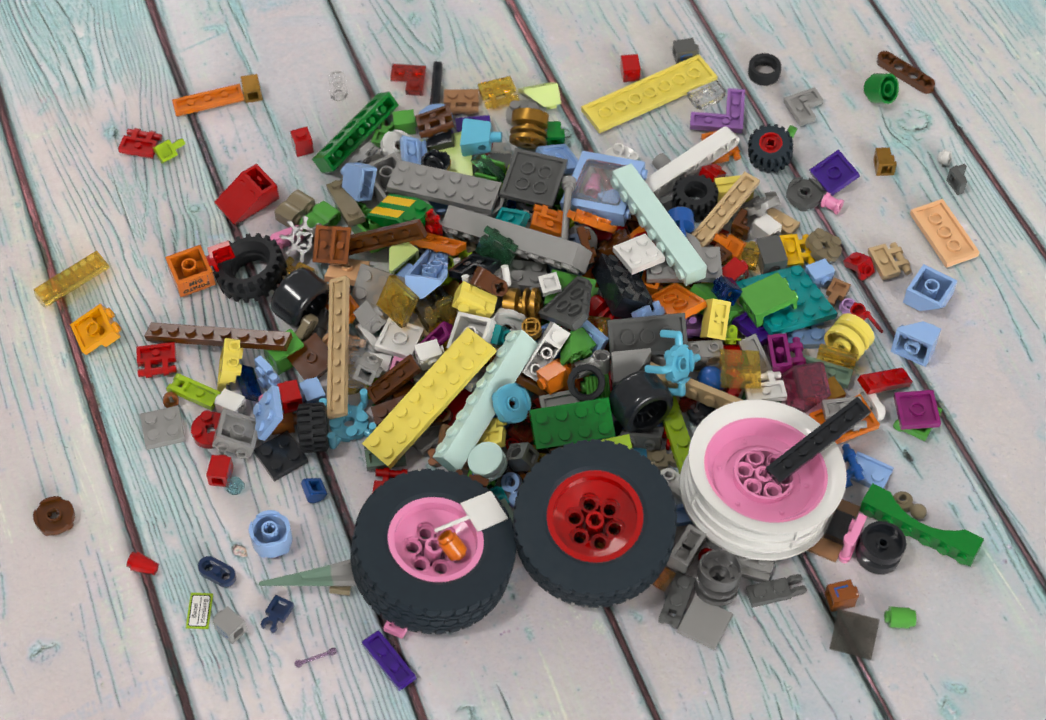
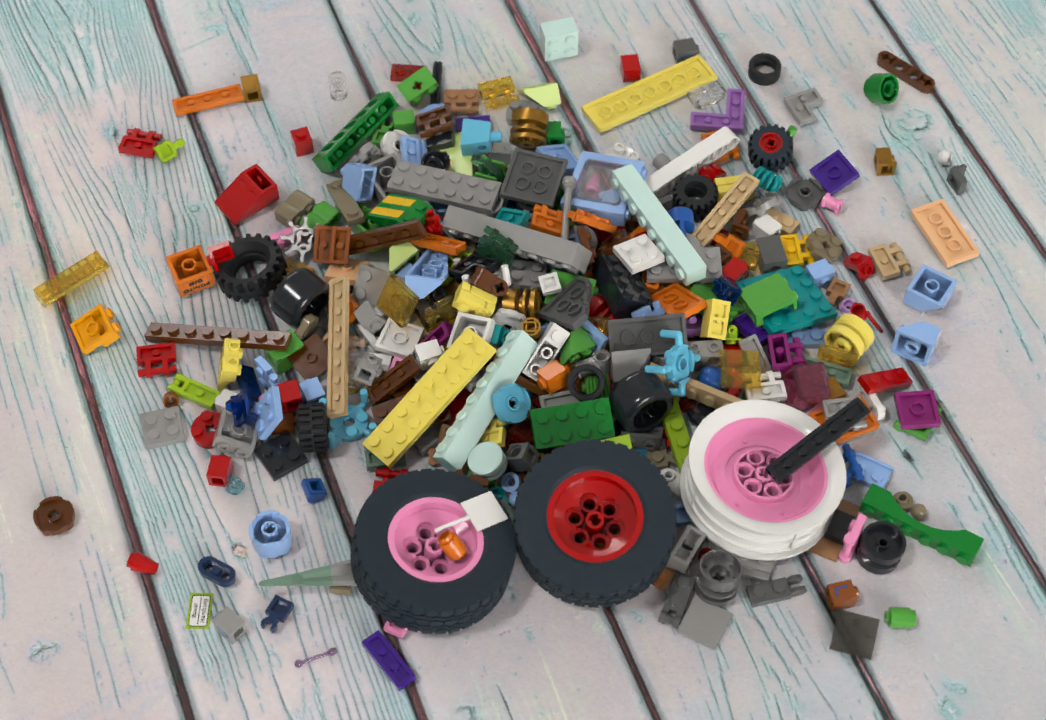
none -> clear blue hips [225,388,257,428]
none -> bright green brick [397,66,439,106]
none -> light aqua brick [540,17,578,62]
none -> teal gear [753,166,783,192]

